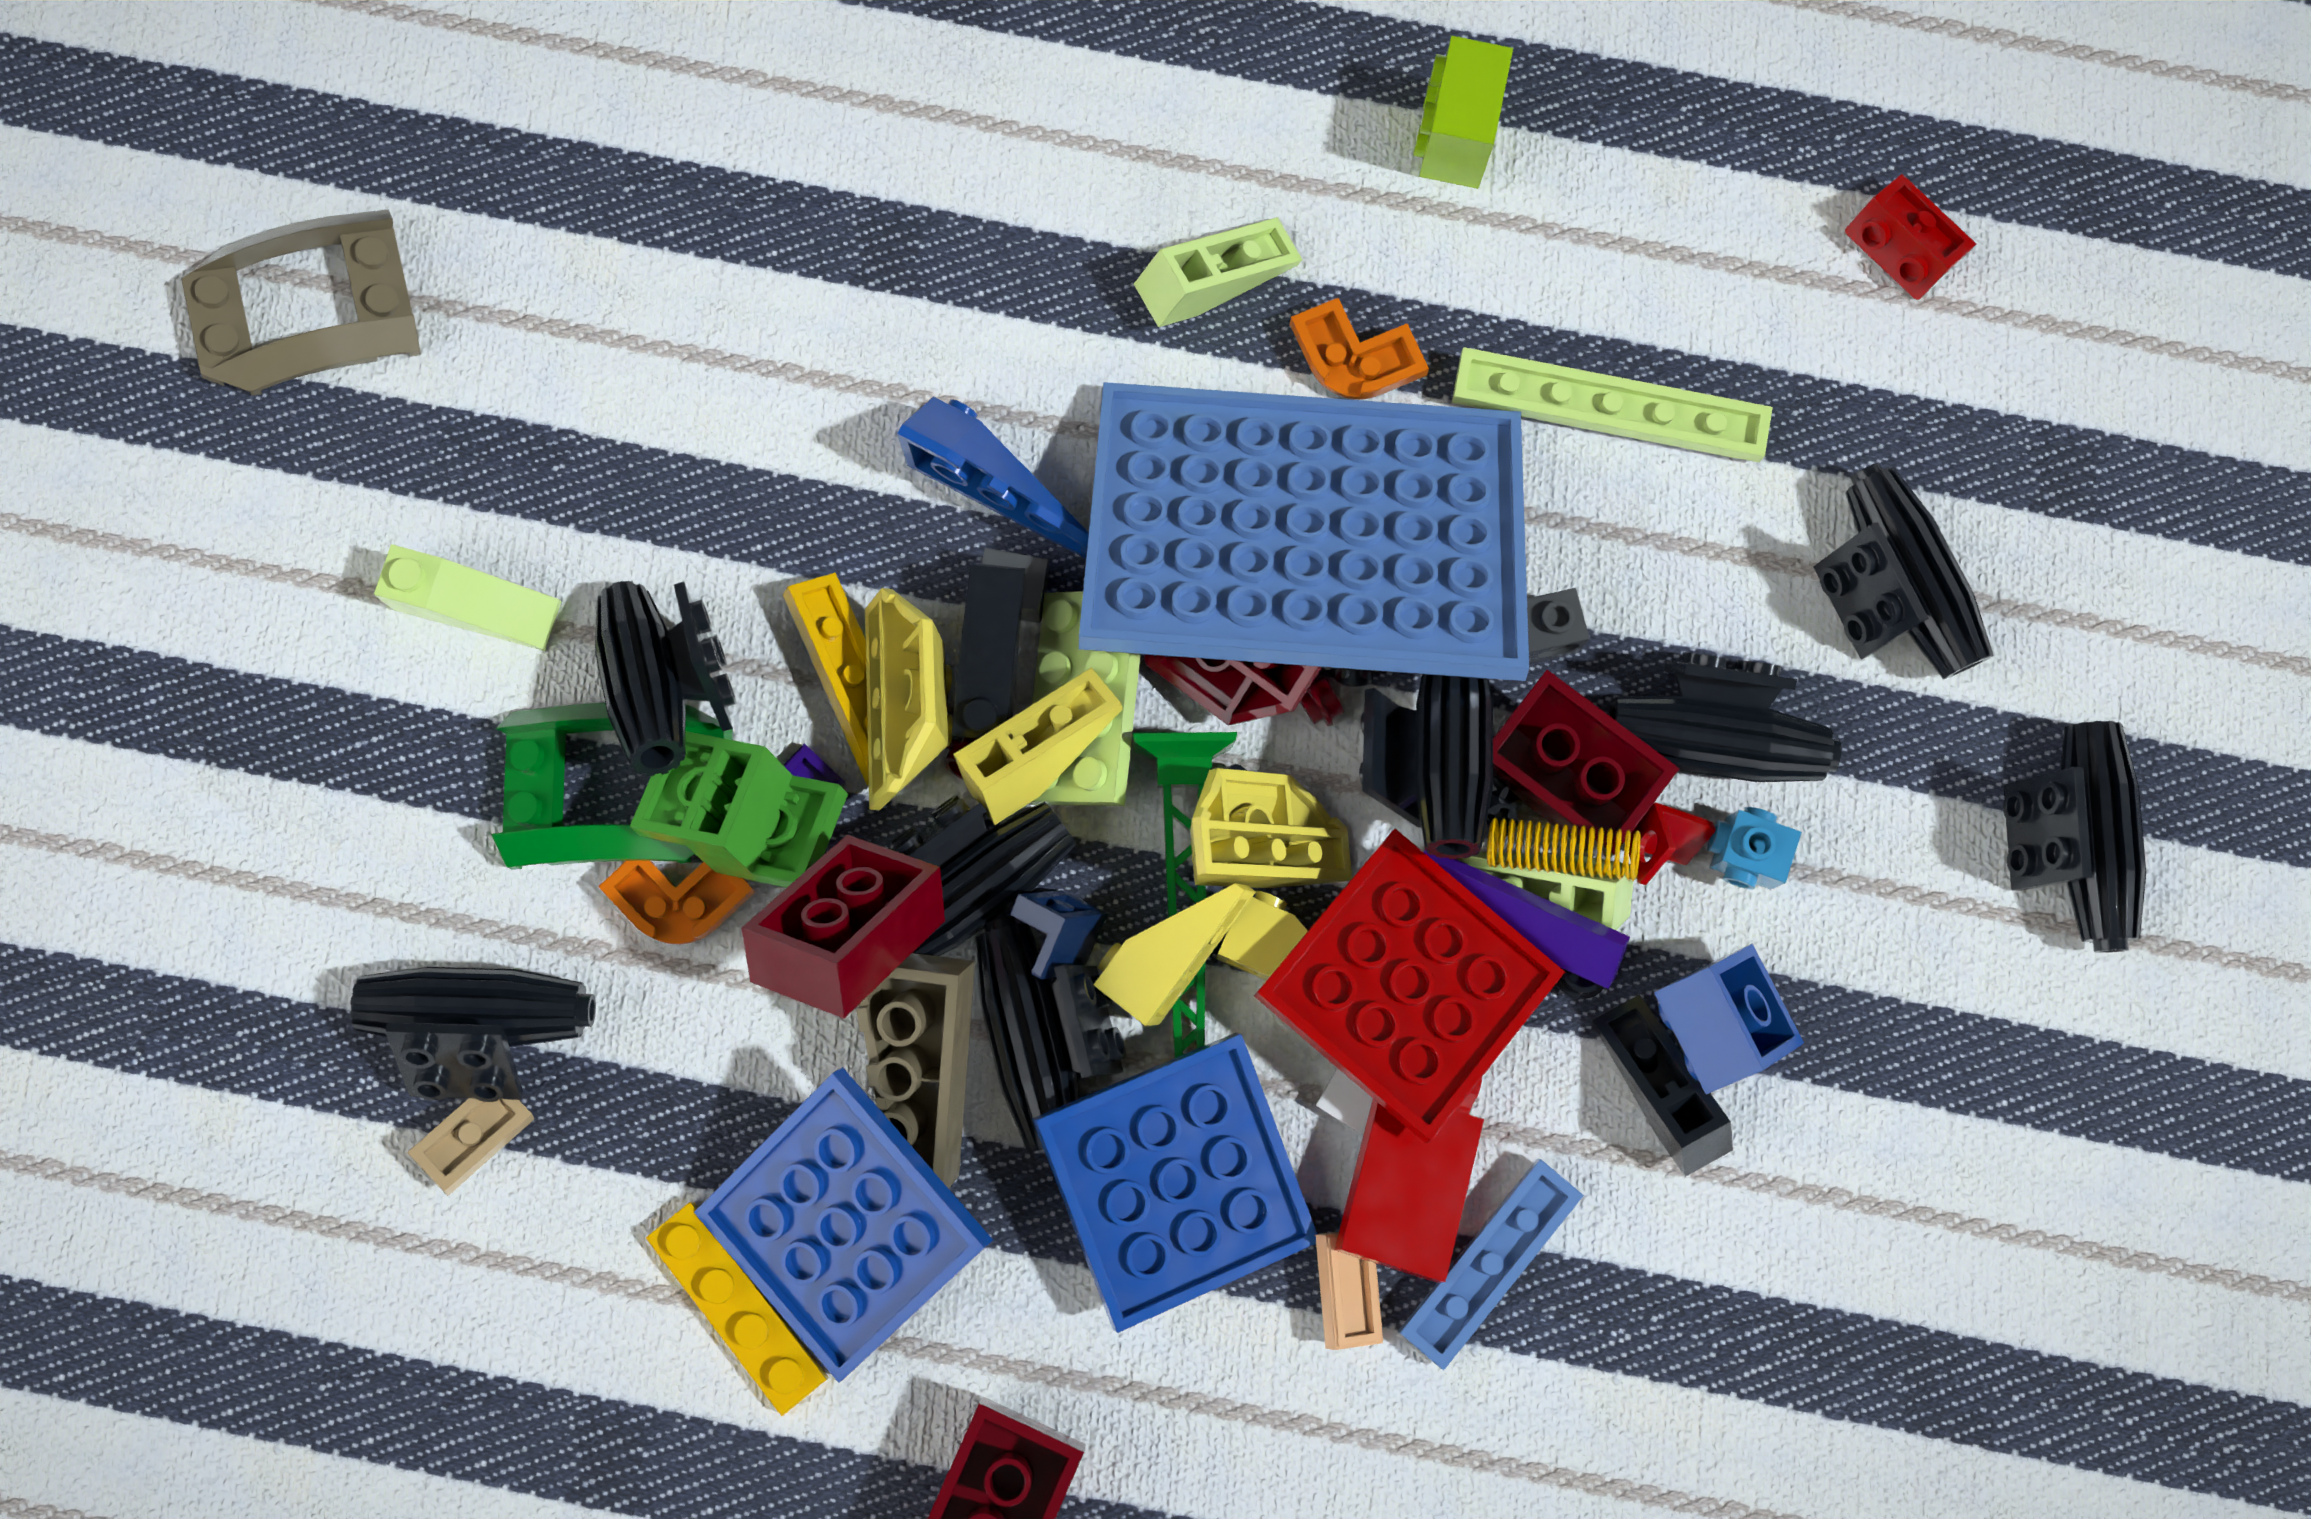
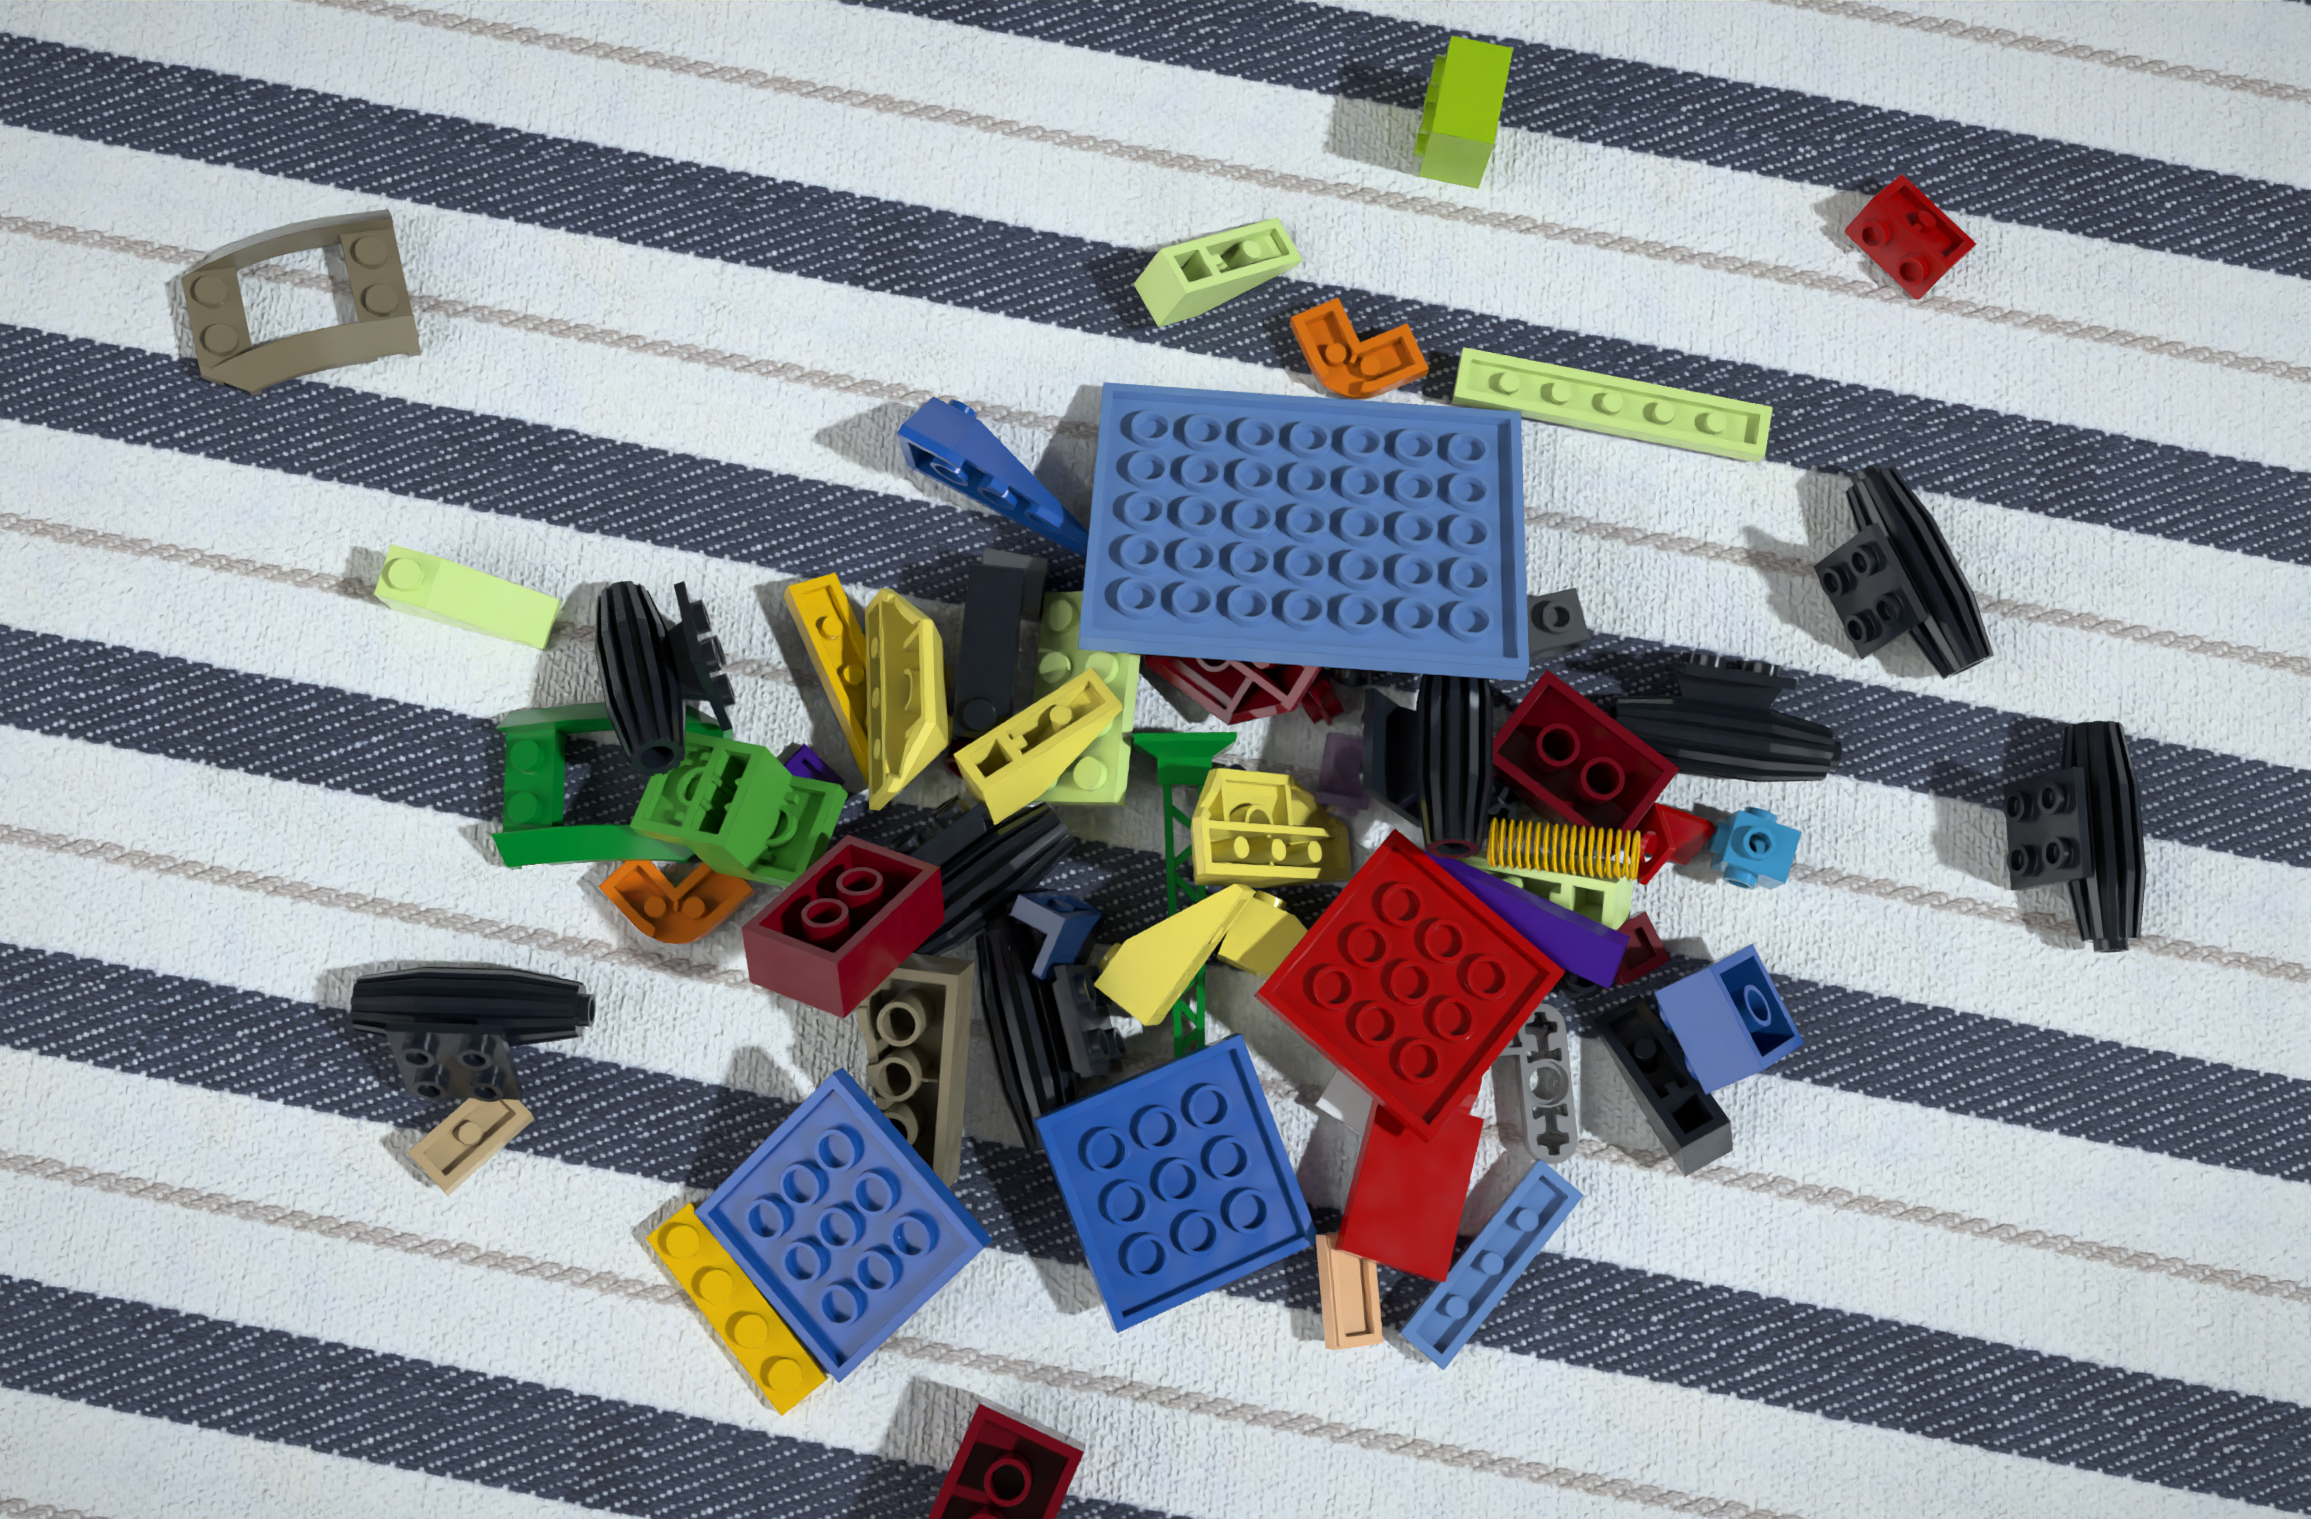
none -> clear purple bracket [1314,732,1373,817]
none -> light grey beam [1498,1003,1578,1164]
none -> dark red plate [1615,911,1671,985]

